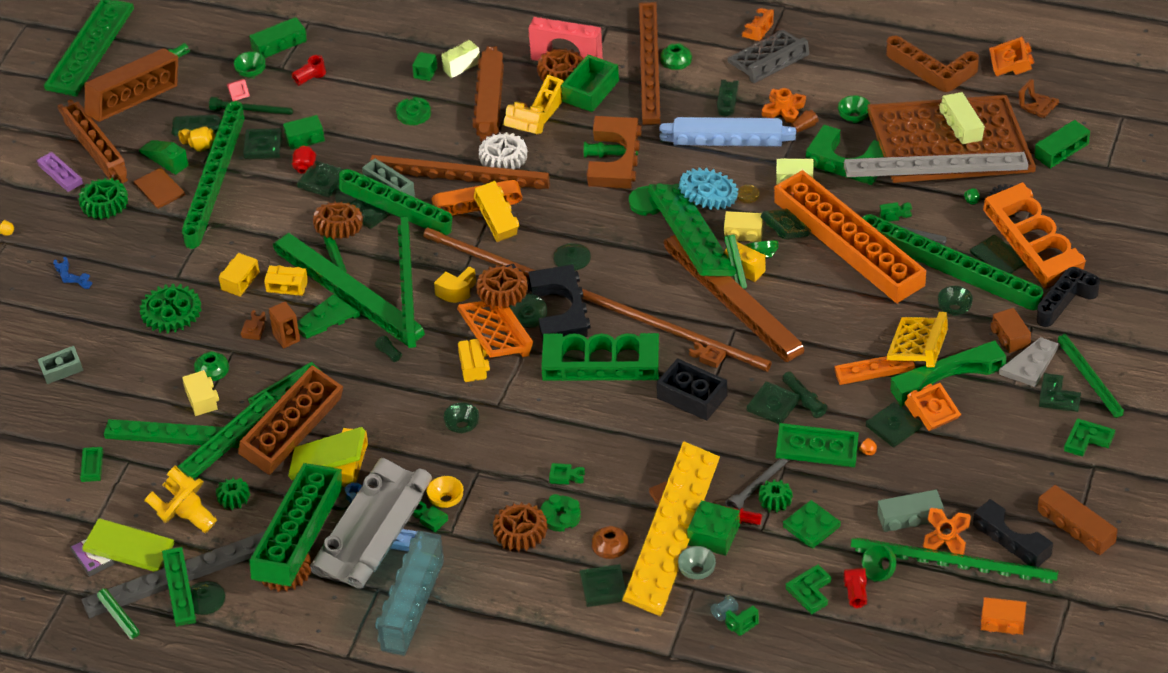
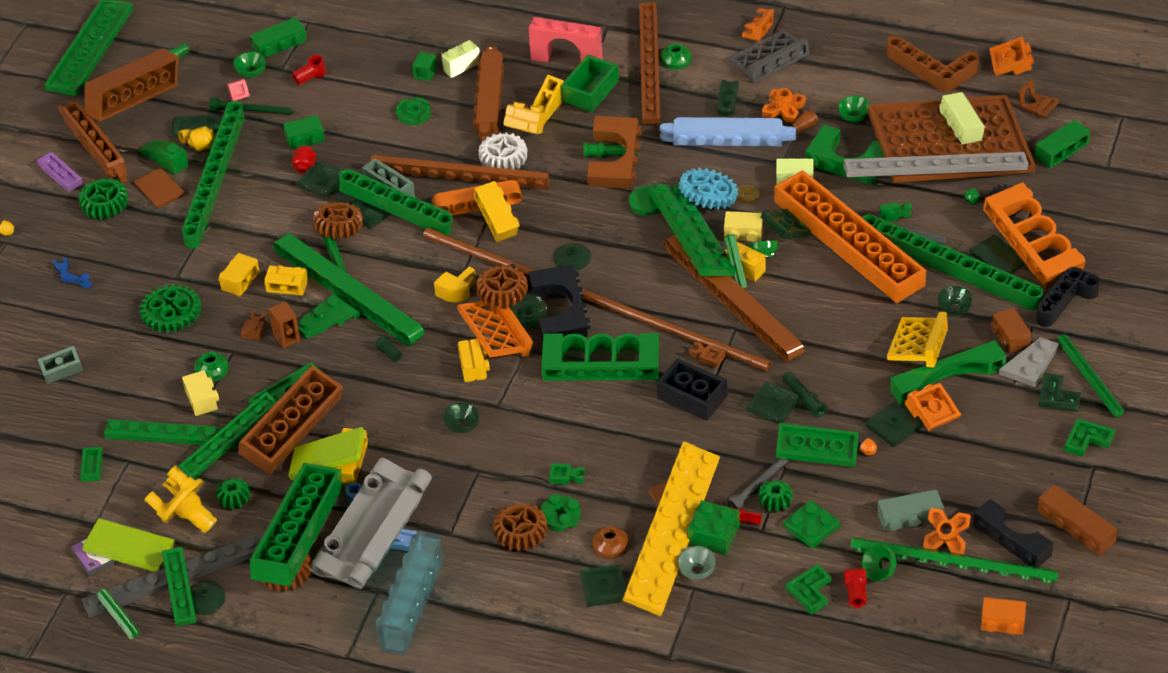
clear green plate [243,128,282,159] -> none
green plate [398,217,416,348] -> none
green plate [412,501,448,532] -> none
yellow piece [427,476,463,508] -> none
dark orange gear [537,48,582,83] -> none
clear light blue bush [711,595,739,621] -> none
green bracket [725,605,759,636] -> none
orange plate [834,356,915,385] -> none

